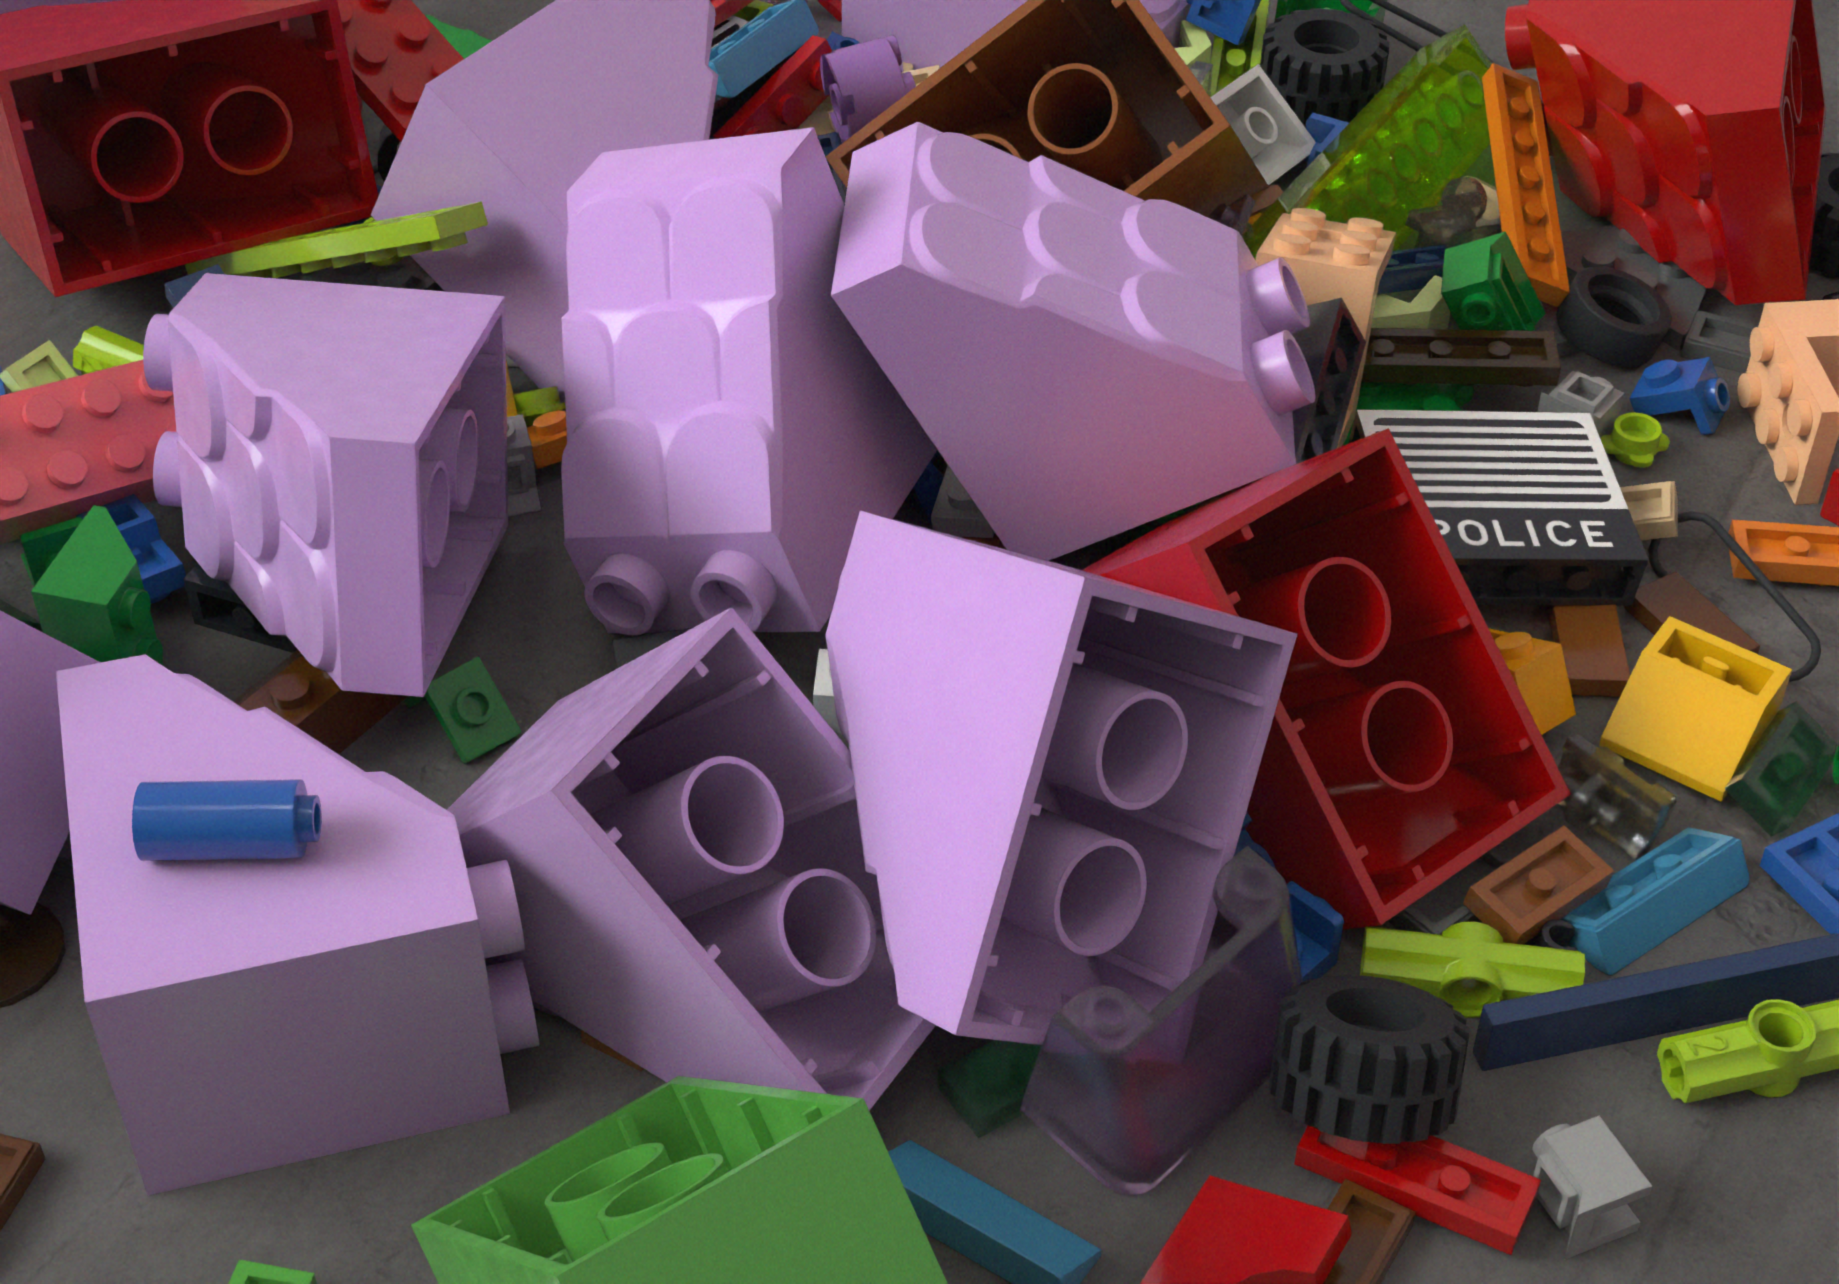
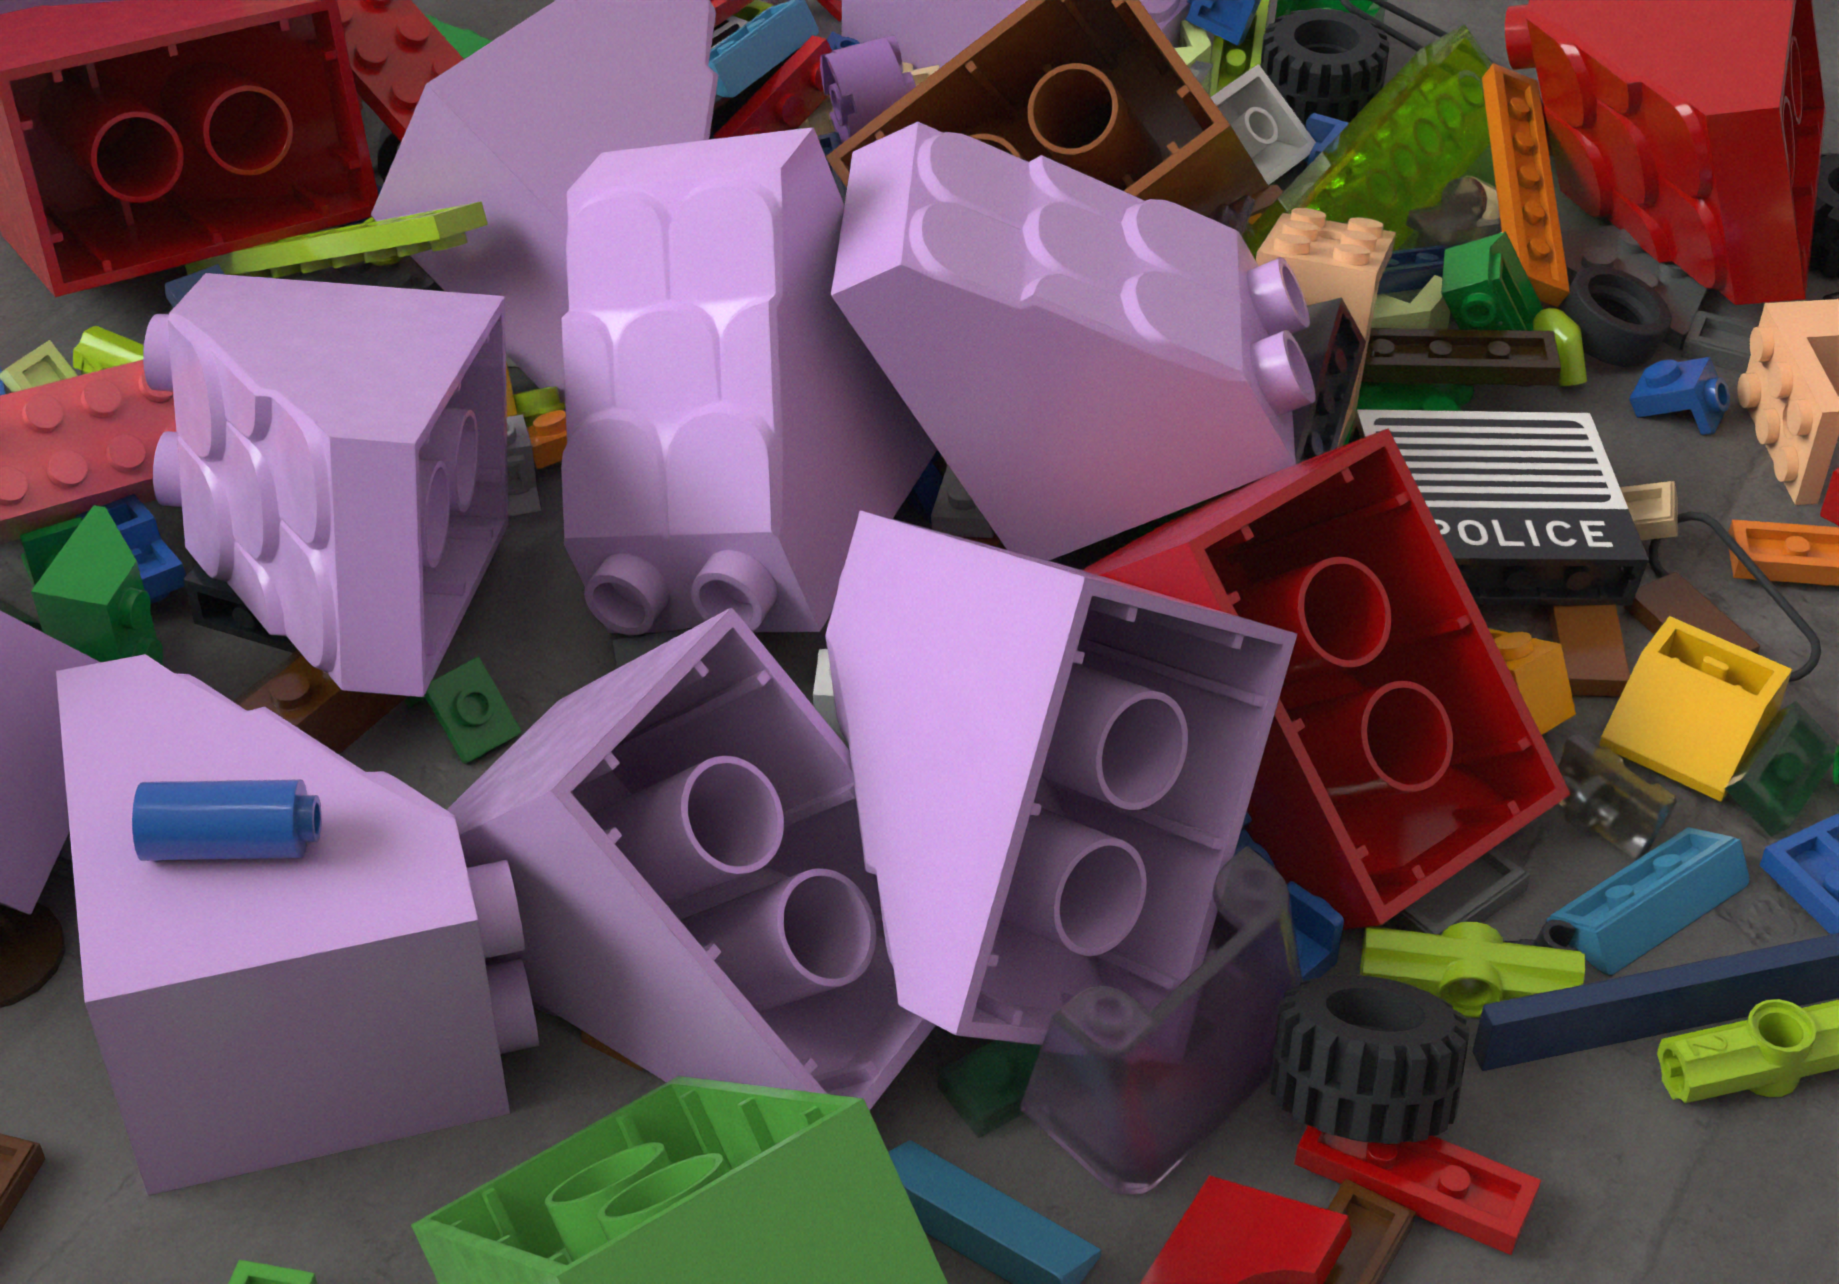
dark orange plate [1463,825,1615,944] -> none
light grey window [1532,1116,1652,1260] -> none
light grey window [1537,371,1624,438] -> none
lime plate [1600,412,1670,468] -> none
none -> lime arm [1533,308,1587,386]

